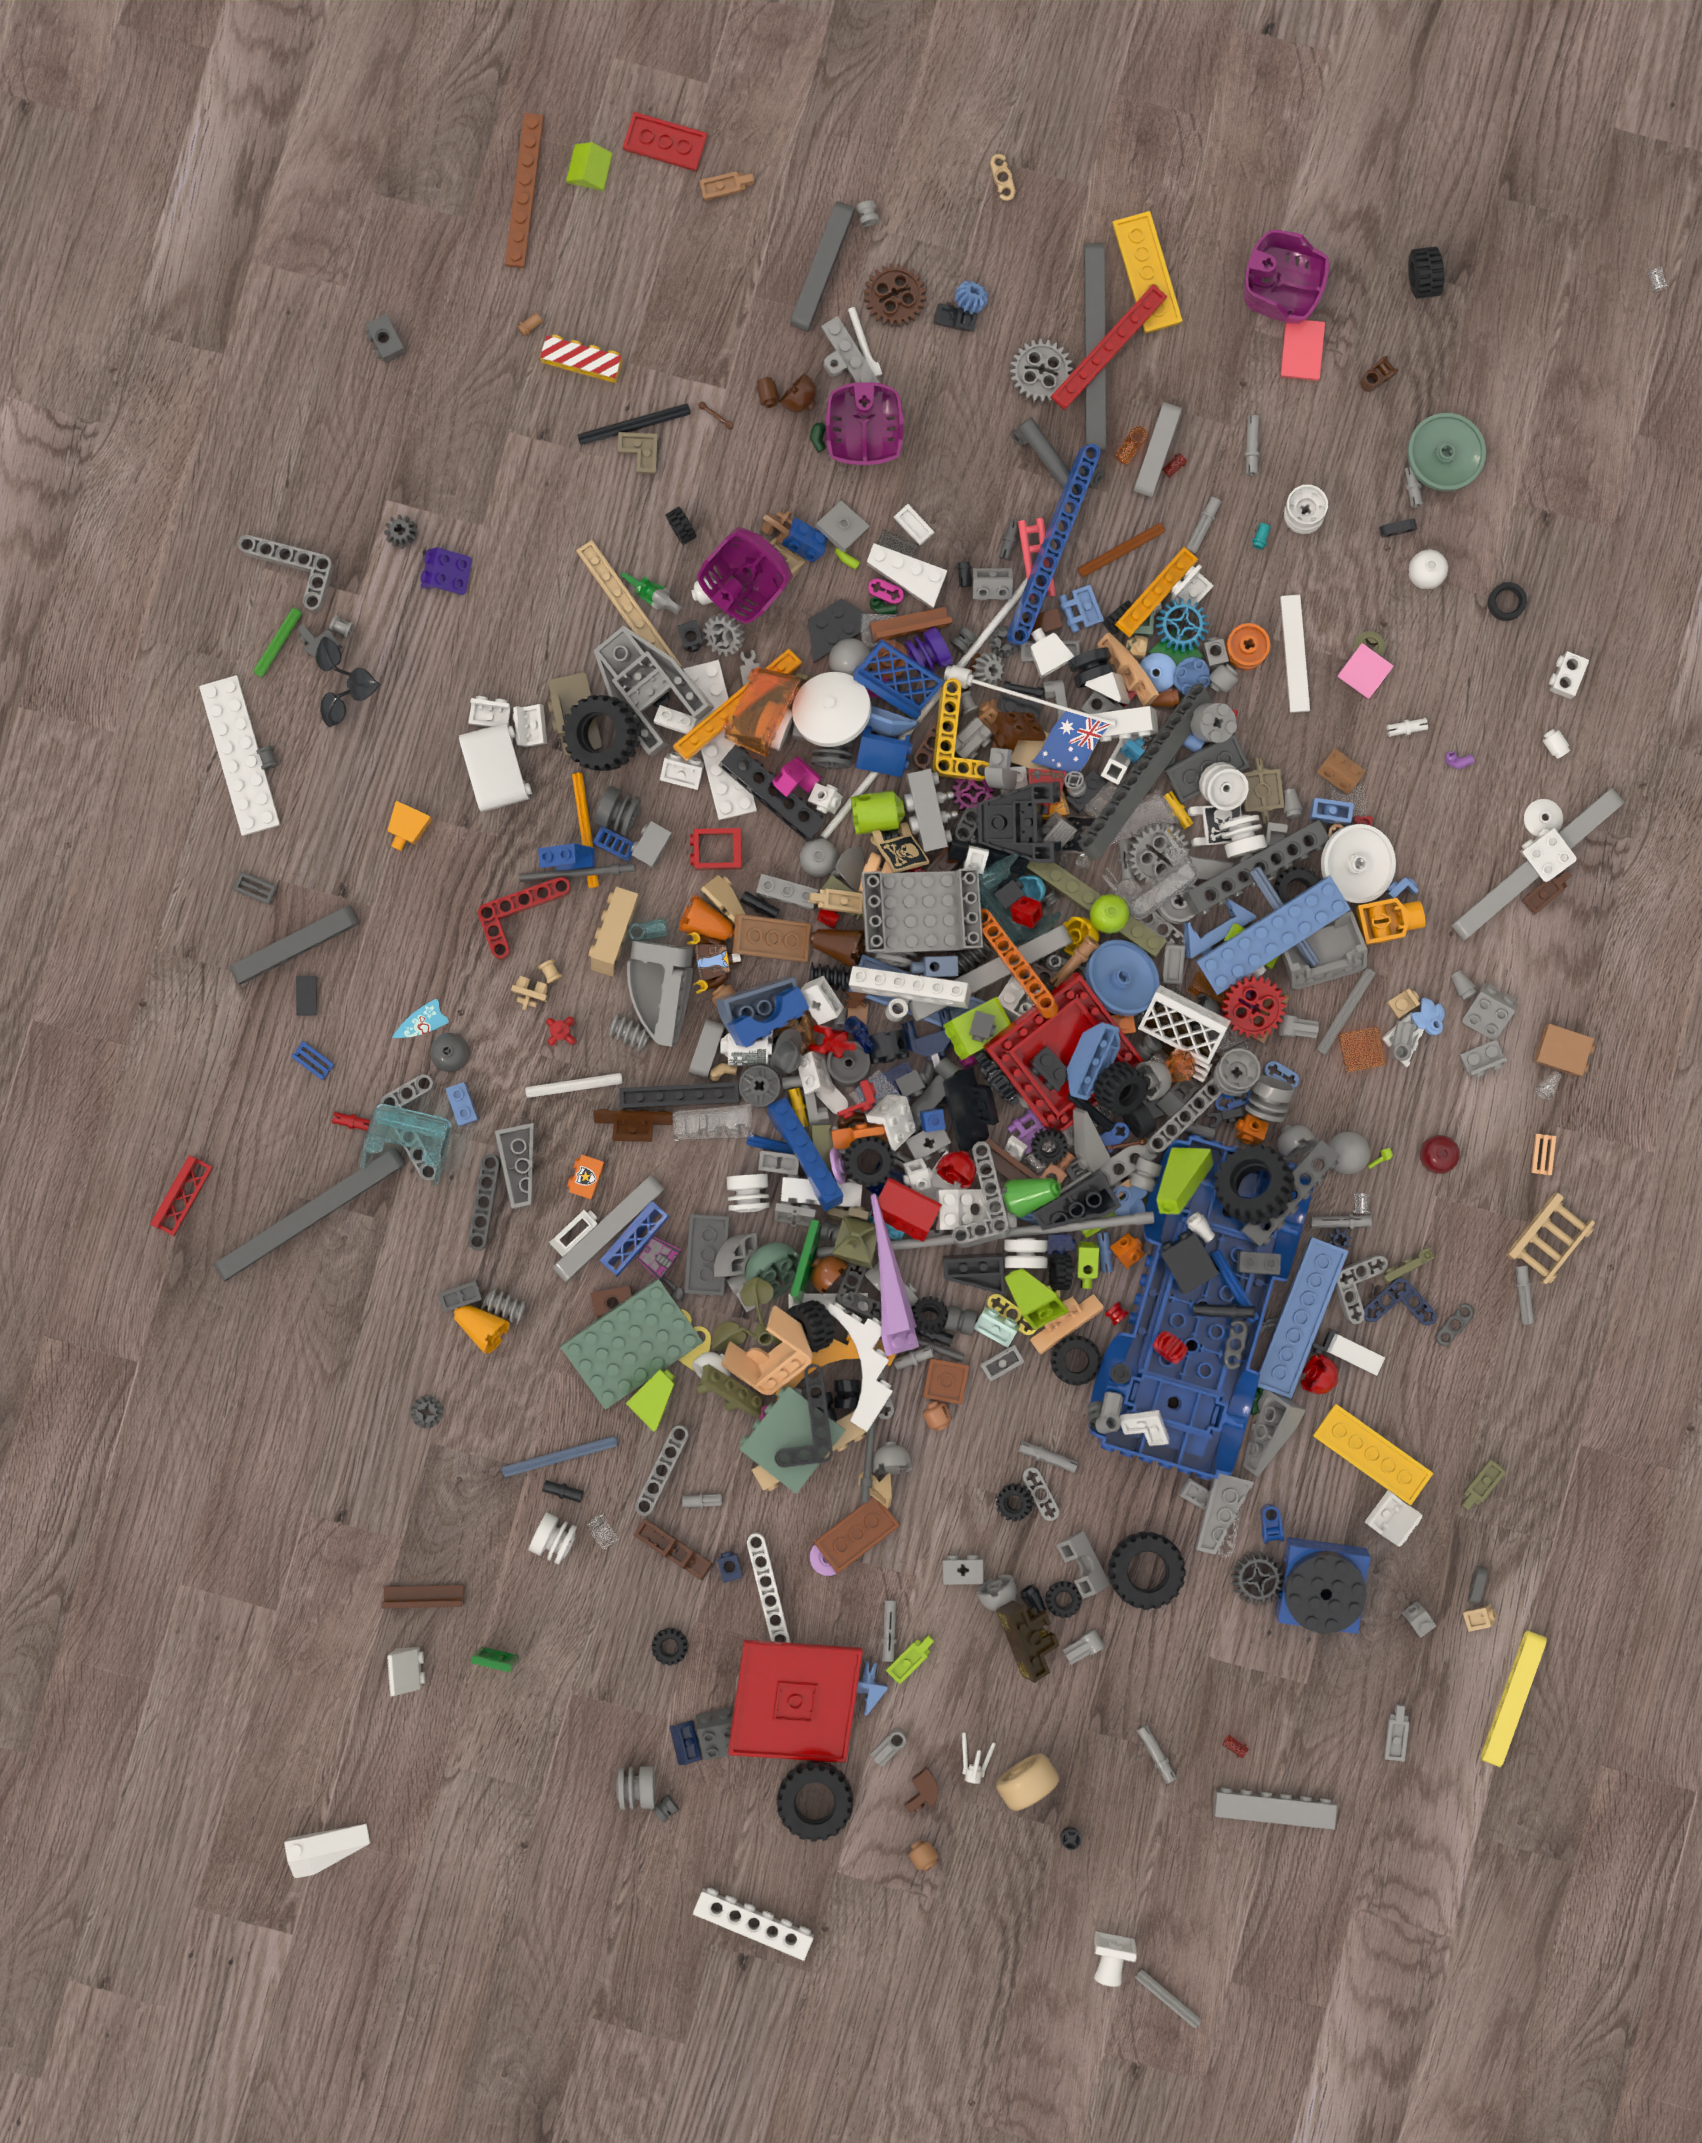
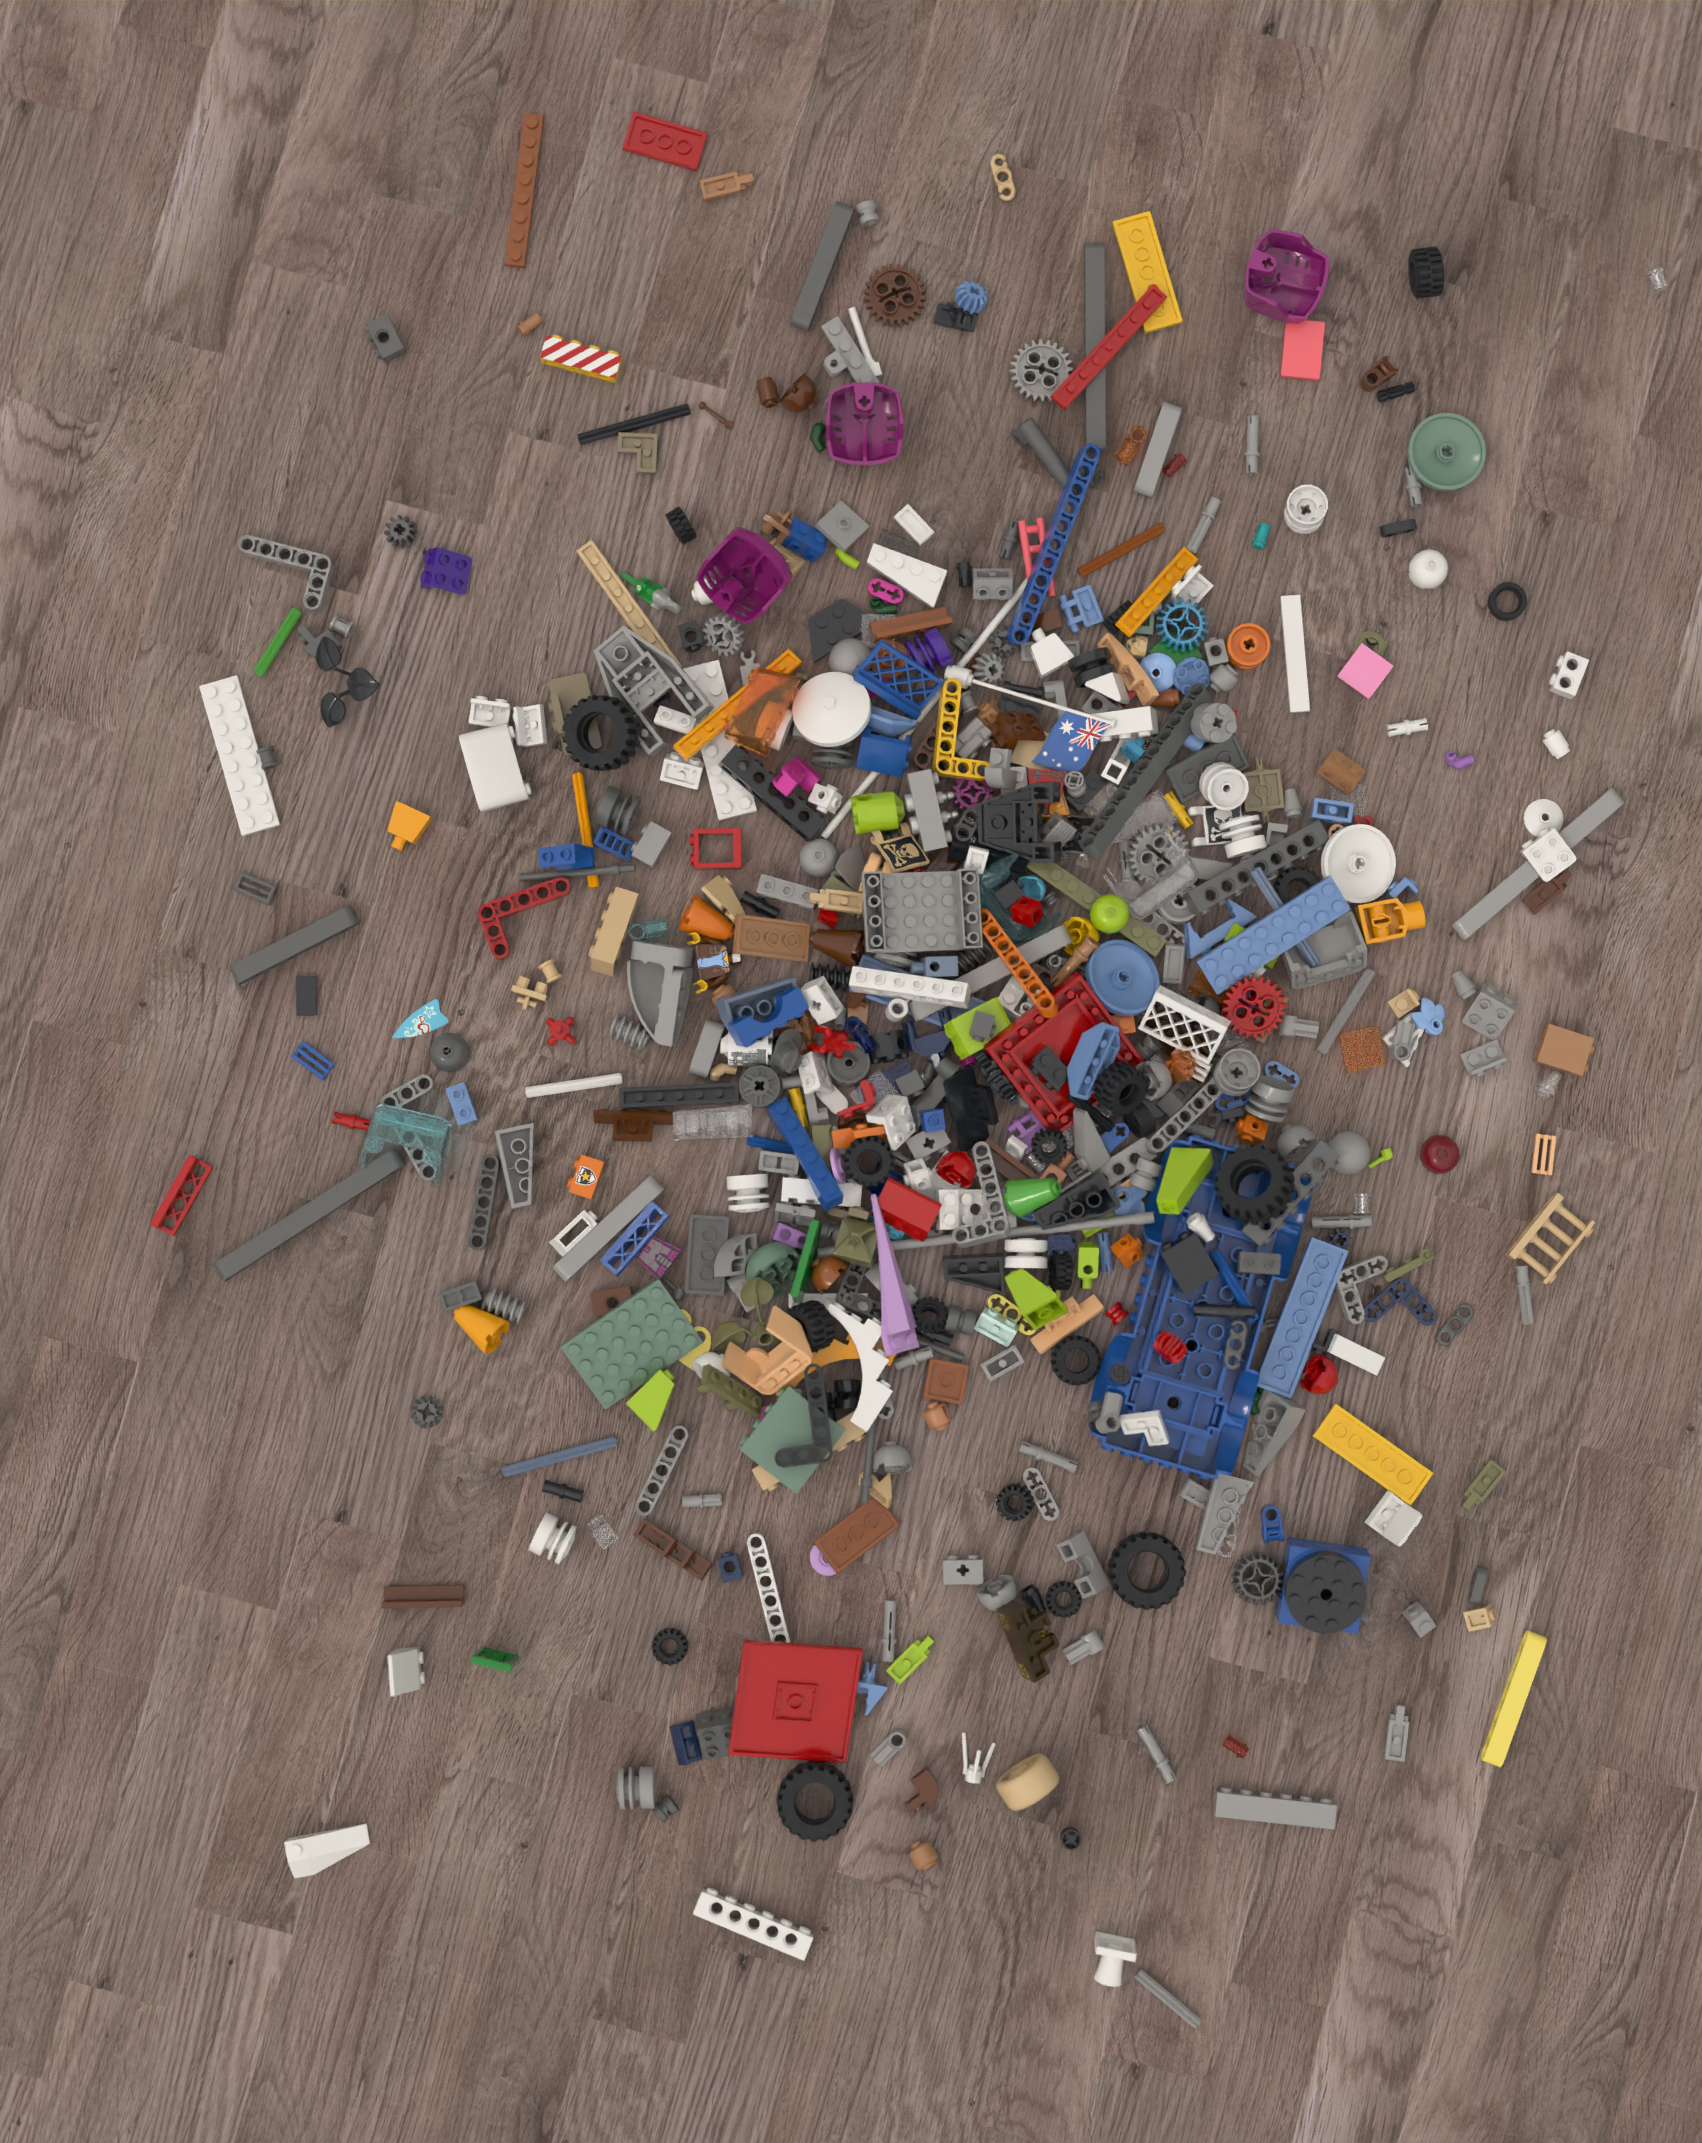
lime slope [566,142,613,191] -> none
reddish brown hinge [1105,1138,1146,1150] -> none
none -> medium lavender leg [771,1222,807,1250]
none -> black axle [1377,382,1415,402]

